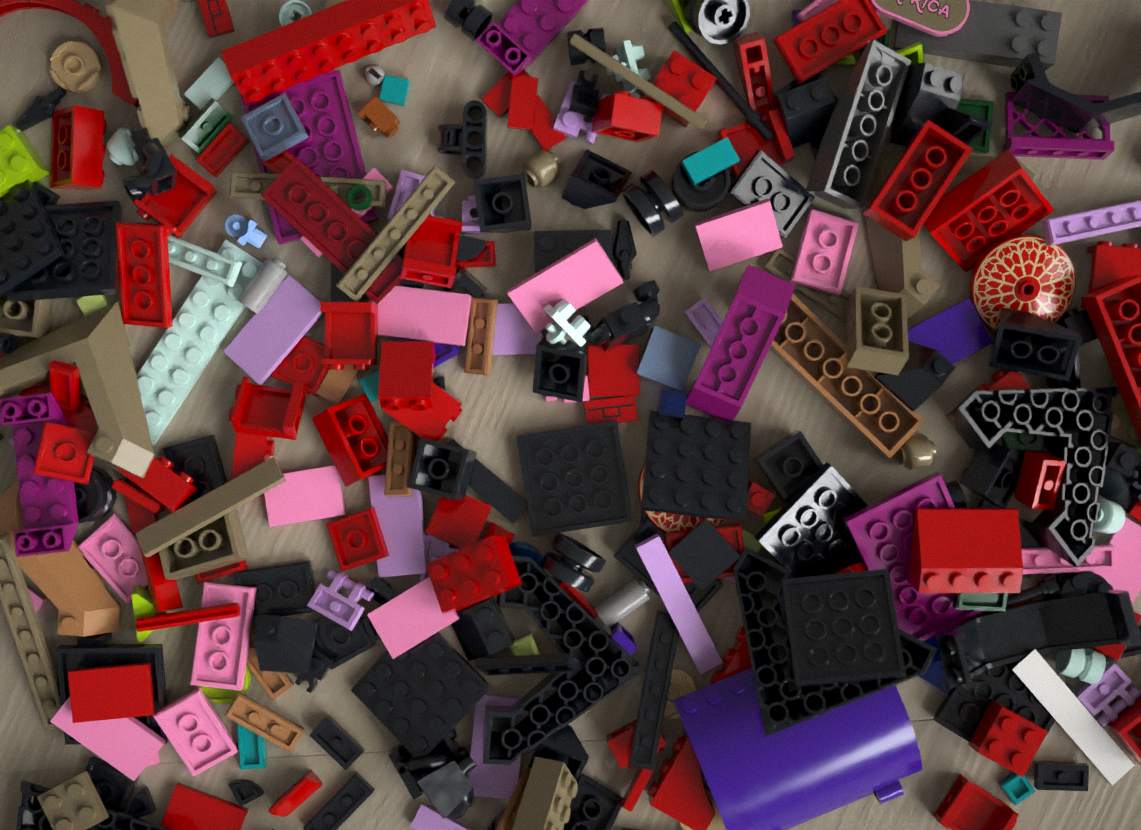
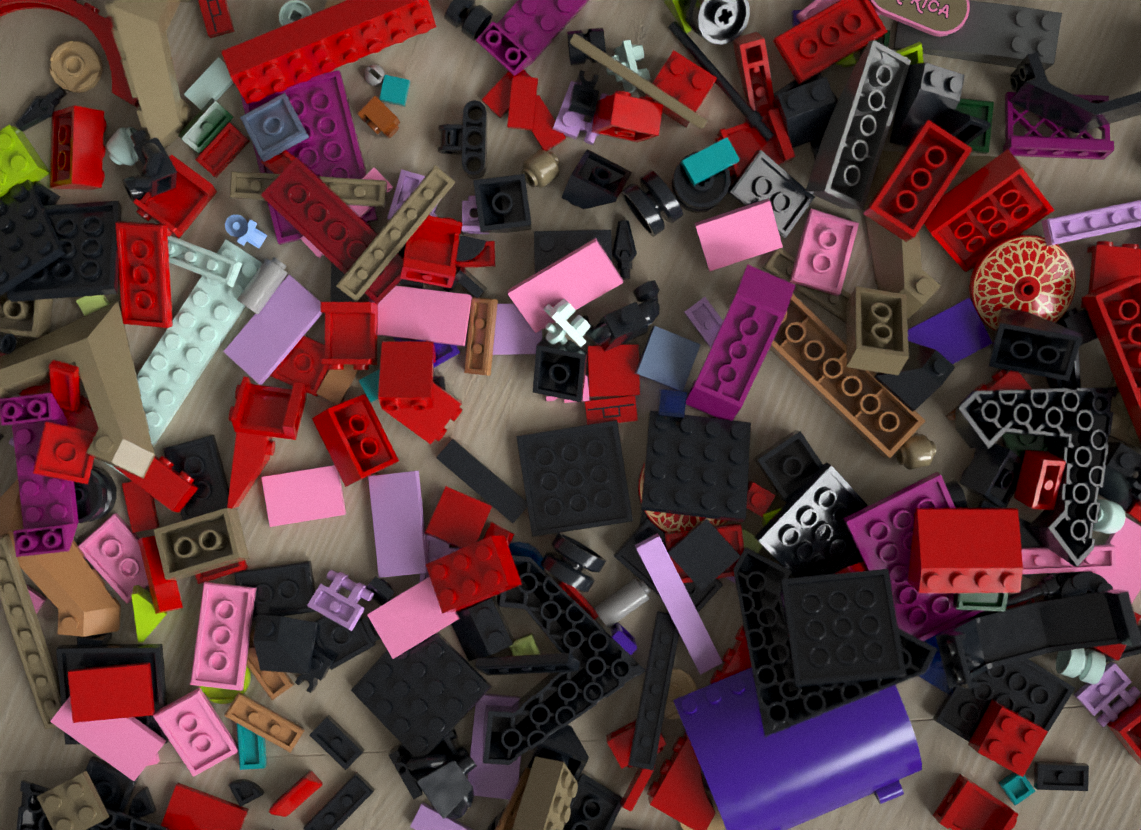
red tile [111,478,166,513] -> none
dark tan tile [135,457,286,558] -> none
red axle [136,602,240,632] -> none
red tile [326,507,389,572] -> none
dark green plate [346,184,373,211] -> none
medium nougat tile [384,421,416,497] -> none
black slope [408,437,477,501] -> none
white sticker [1012,649,1135,785] -> none

